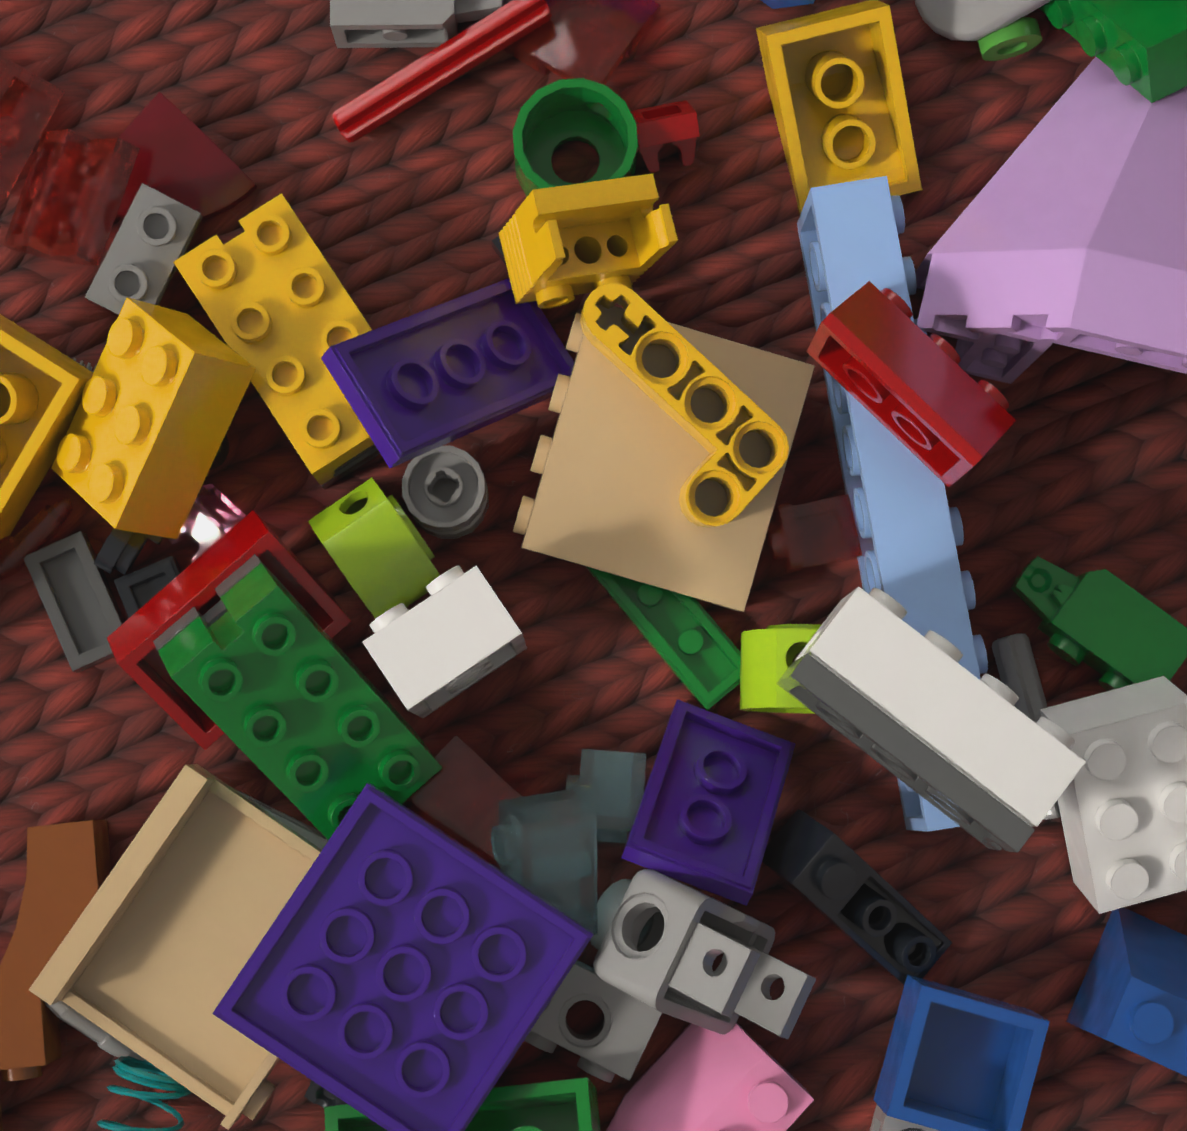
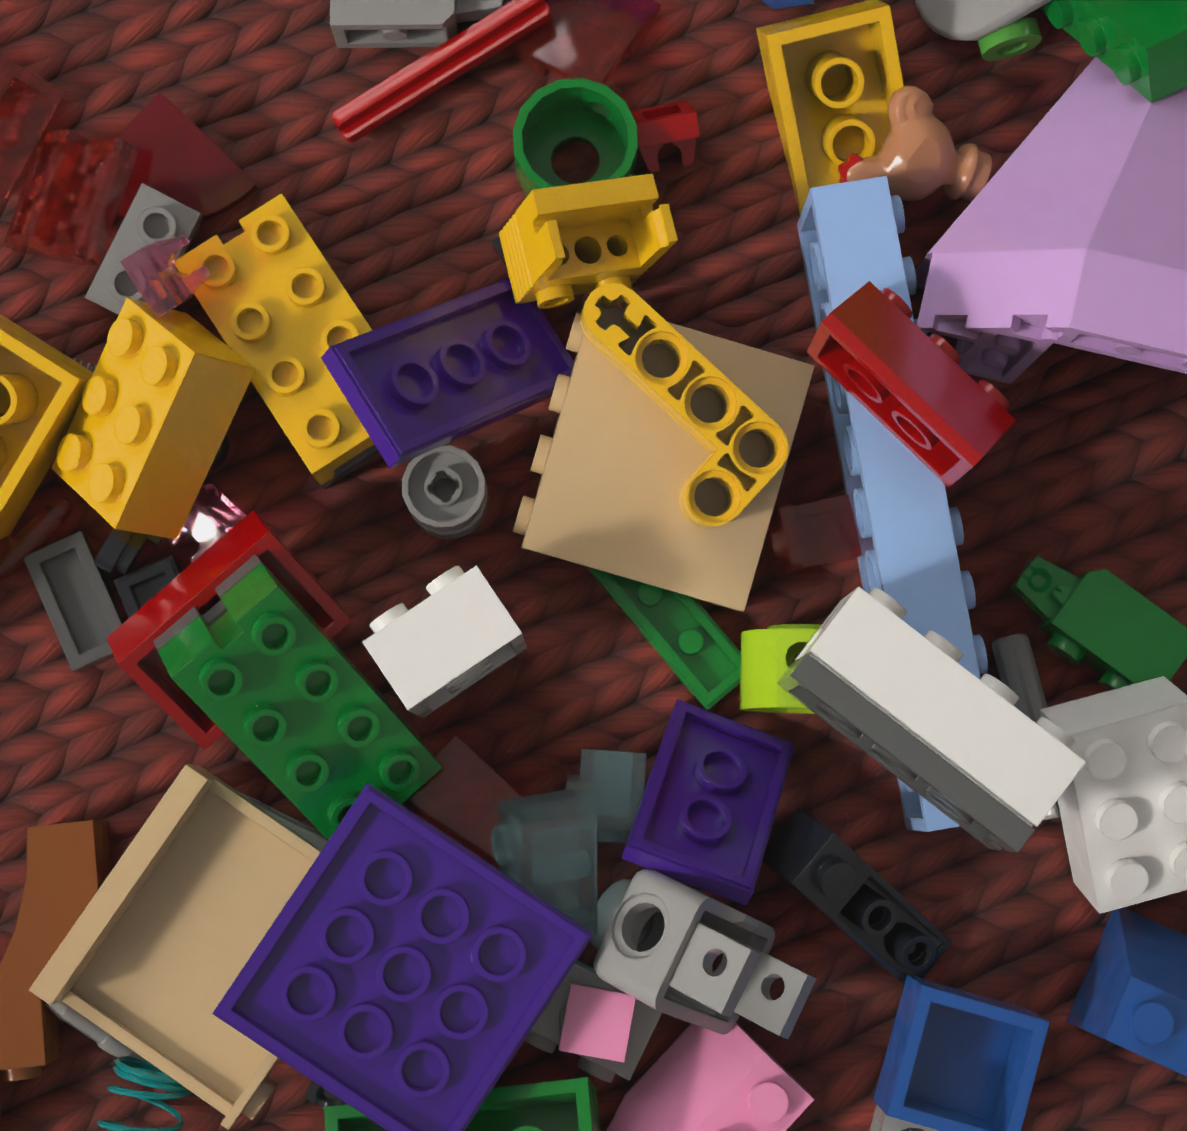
lime piece [308,477,440,619] -> none
none -> clear pink tile [120,235,209,318]
none -> bright pink tile [559,982,636,1063]
none -> nougat animal [838,85,992,202]

